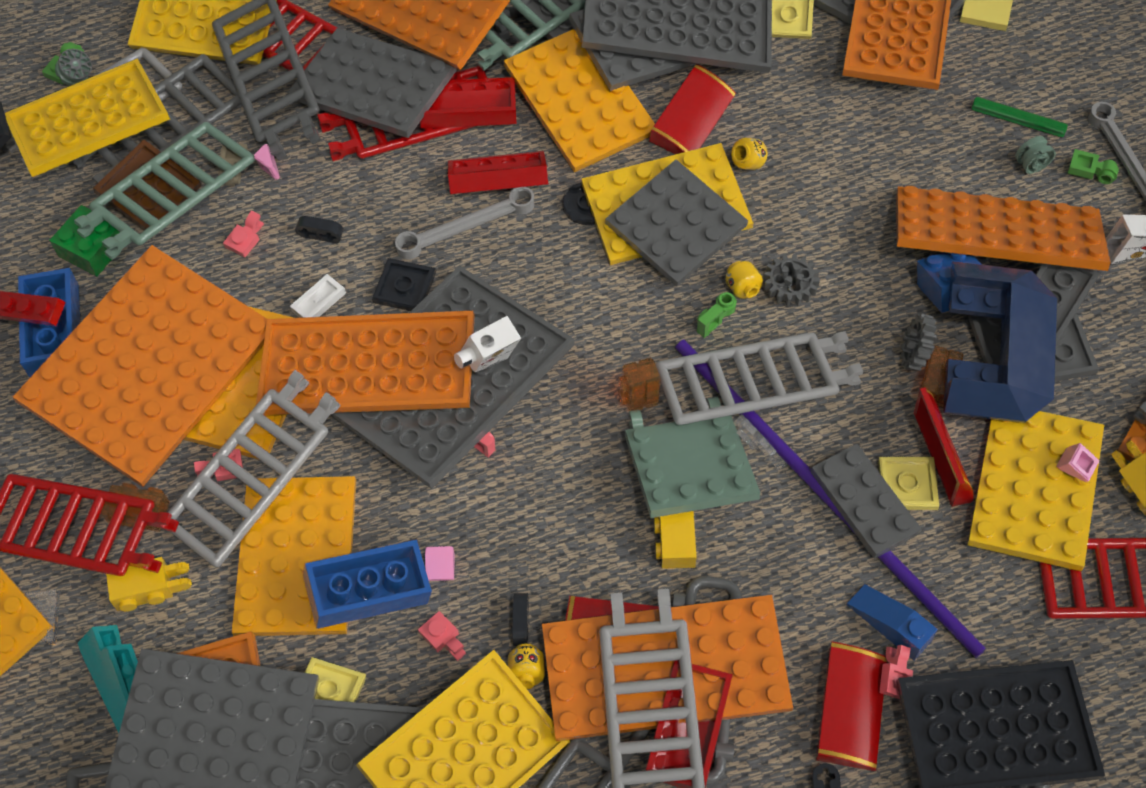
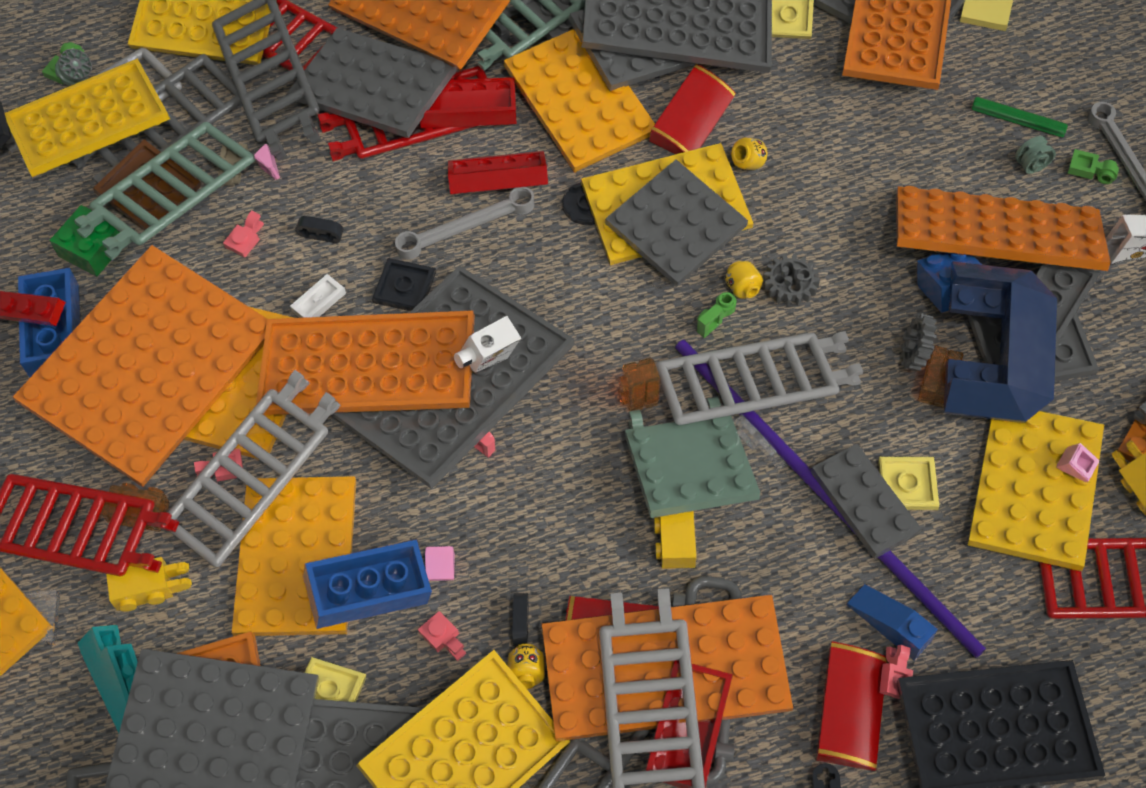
red slope [913,387,974,507] -> none

